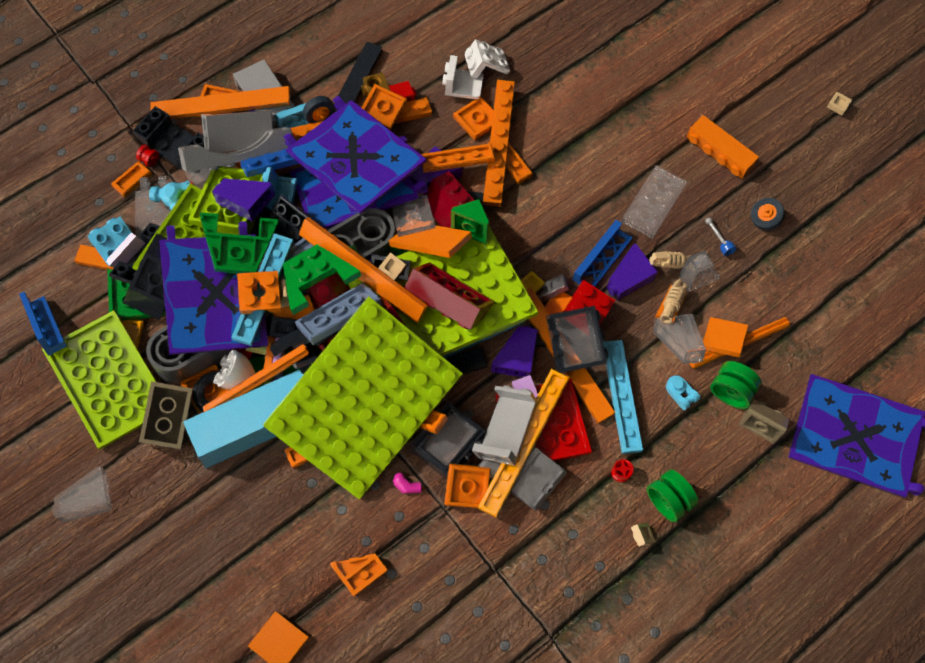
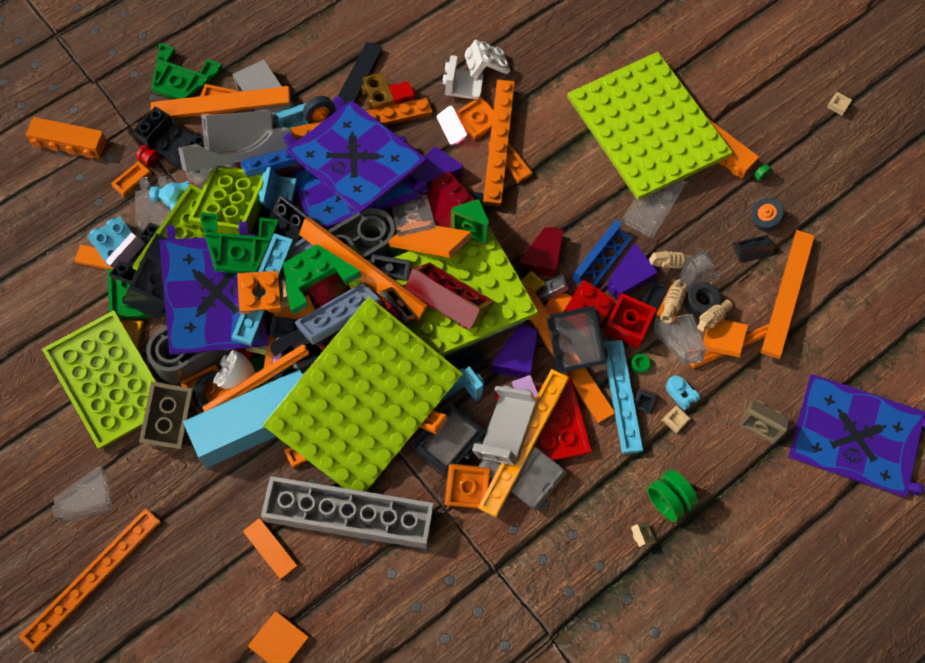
blue fence [19,292,67,356] -> none
dark purple slope [212,178,275,221] -> none
orange wing [330,553,388,597] -> none
orange tile [362,84,407,130] -> none
tan plate [378,253,407,281] -> none
dark pink arm [393,473,421,494] -> none
orange tile [420,143,495,173] -> none
red wheel [611,459,634,483] -> none
hinge [705,218,737,256] -> none
green wheel [710,361,762,409] -> none
none -> orange tile [19,508,161,652]
none -> orange brick [25,117,107,159]
none -> green wing [151,43,223,99]
none -> orange tile [243,518,298,580]
none -> light grey brick [261,476,433,549]
none -> black slope [380,287,417,326]
none -> tile [437,107,468,146]
none -> medium azure bracket [439,366,484,403]
none -> dark red slope [518,227,563,277]
none -> lime plate [567,52,732,200]
none -> red brick [603,293,657,349]
none -> green tile [631,354,651,374]
none -> black slope [634,387,657,414]
none -> black tile [641,279,669,319]
none -> tan tile [662,406,691,434]
none -> black tyre [684,282,721,319]
none -> tan hinge [697,300,733,332]
none -> black slope [732,235,775,263]
none -> green tile [755,164,772,182]
none -> orange tile [761,230,815,359]

